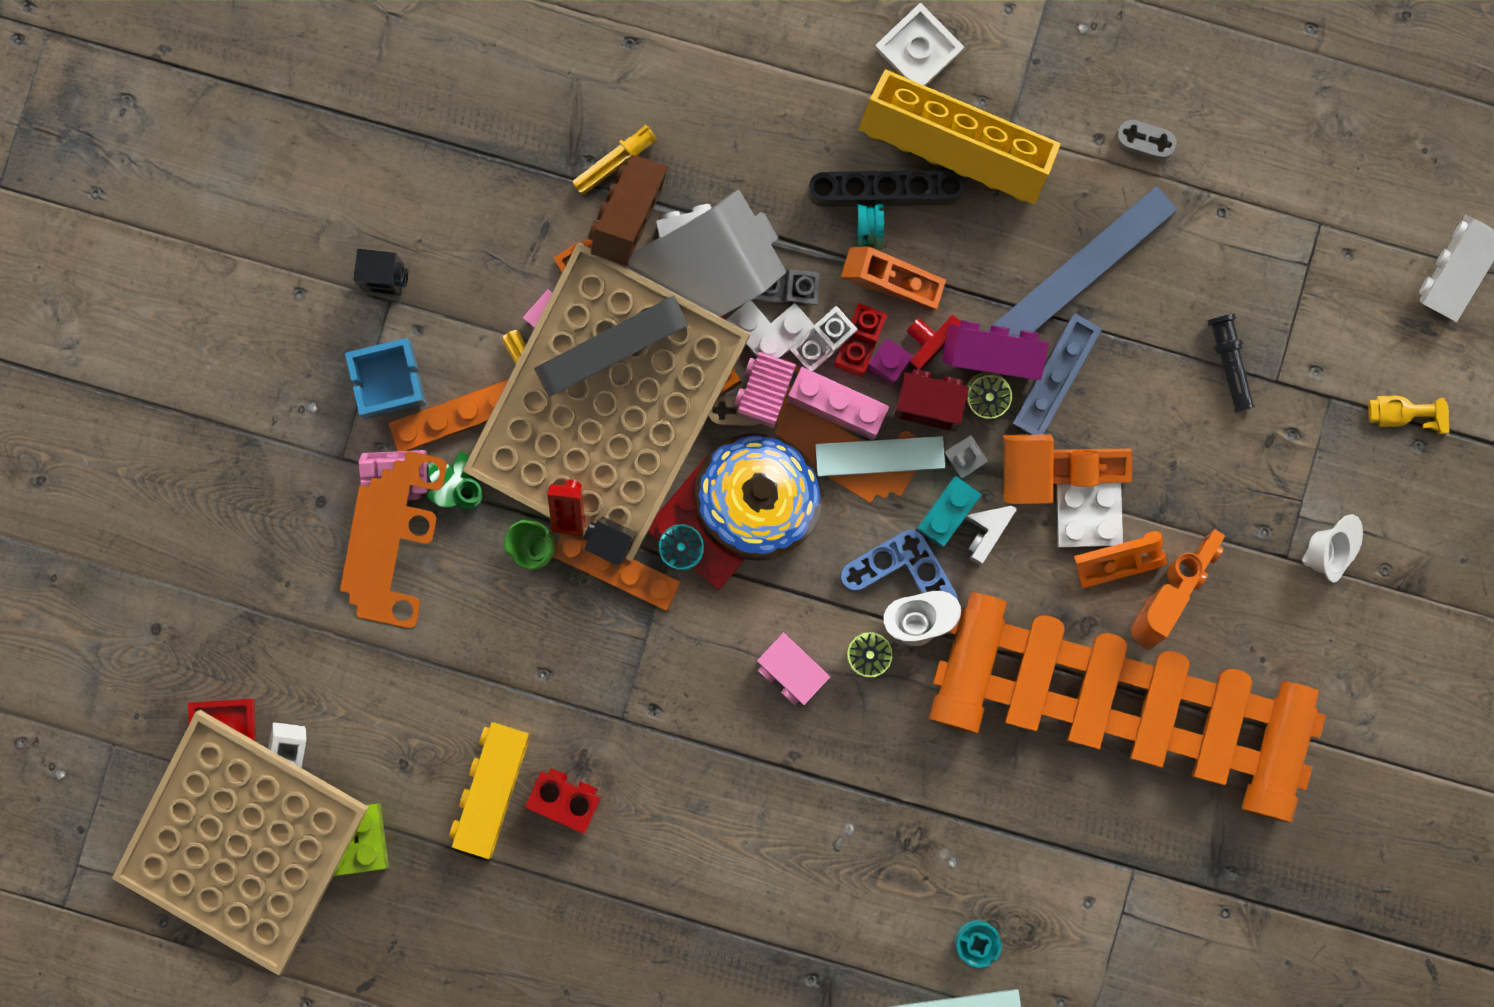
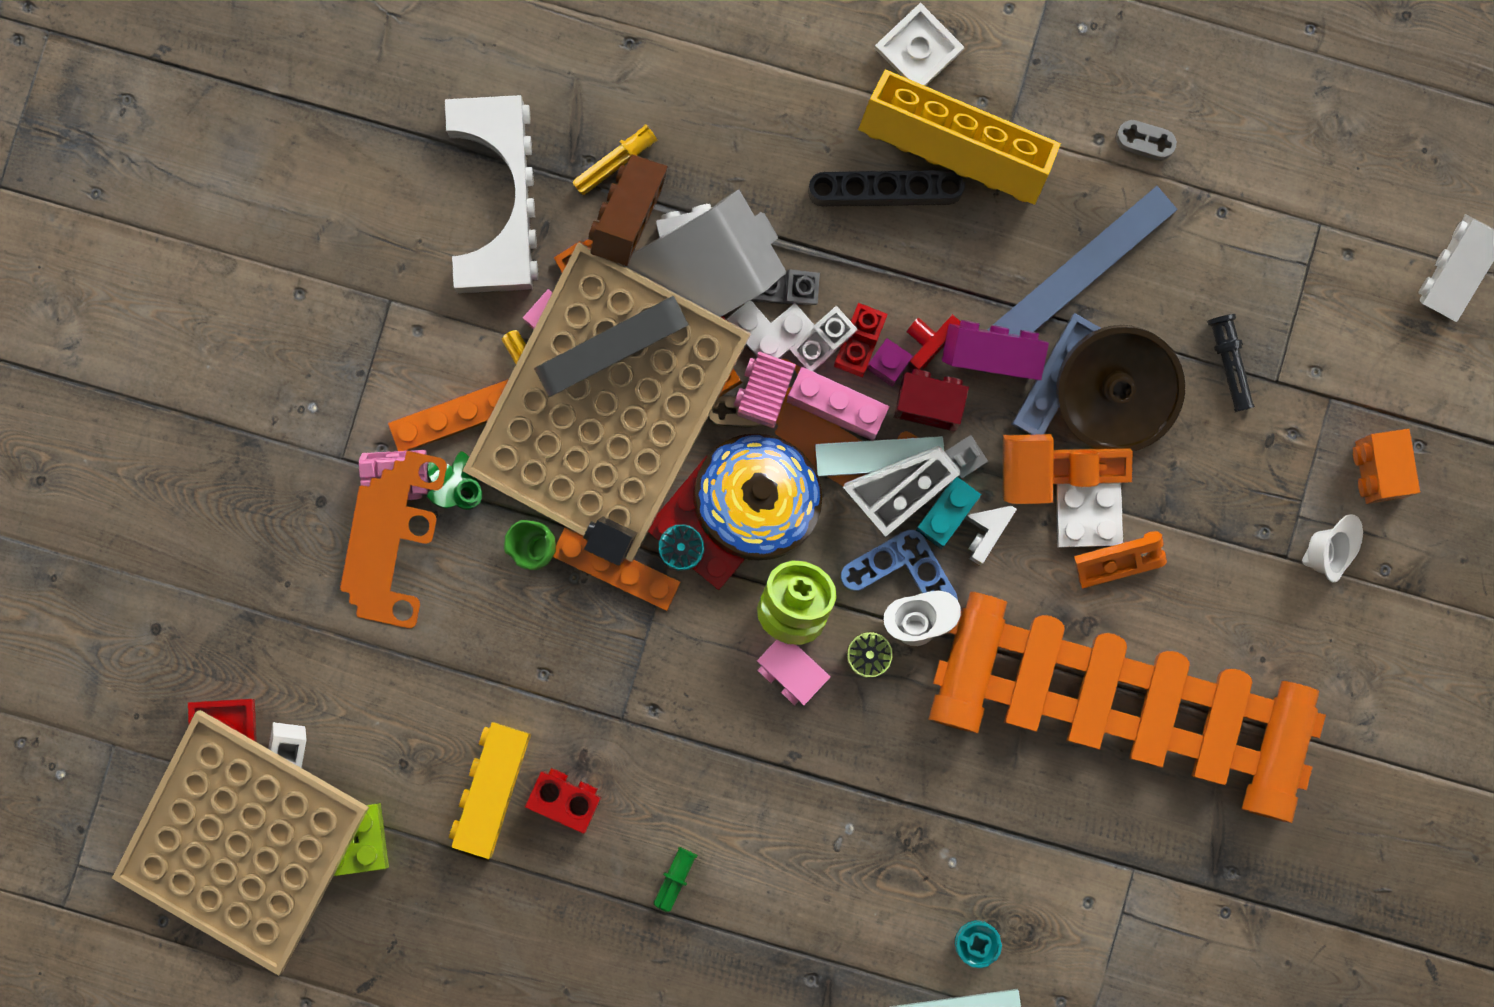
dark azure piece [345,338,427,420] -> none
black brick [353,249,409,296] -> none
red tile [547,480,586,536] -> none
orange slope [841,247,946,310] -> none
teal wheel [856,204,884,249] -> none
yellowish green wheel [966,371,1012,419] -> none
orange plate [1131,529,1225,650] -> none
yellow piece [1368,396,1449,435] -> none
none -> white arch [445,95,538,293]
none -> green axle [654,846,698,912]
none -> lime wheel [757,561,836,645]
none -> white wedge [843,446,960,537]
none -> dark brown dish [1056,325,1185,452]
none -> orange brick [1353,429,1420,504]

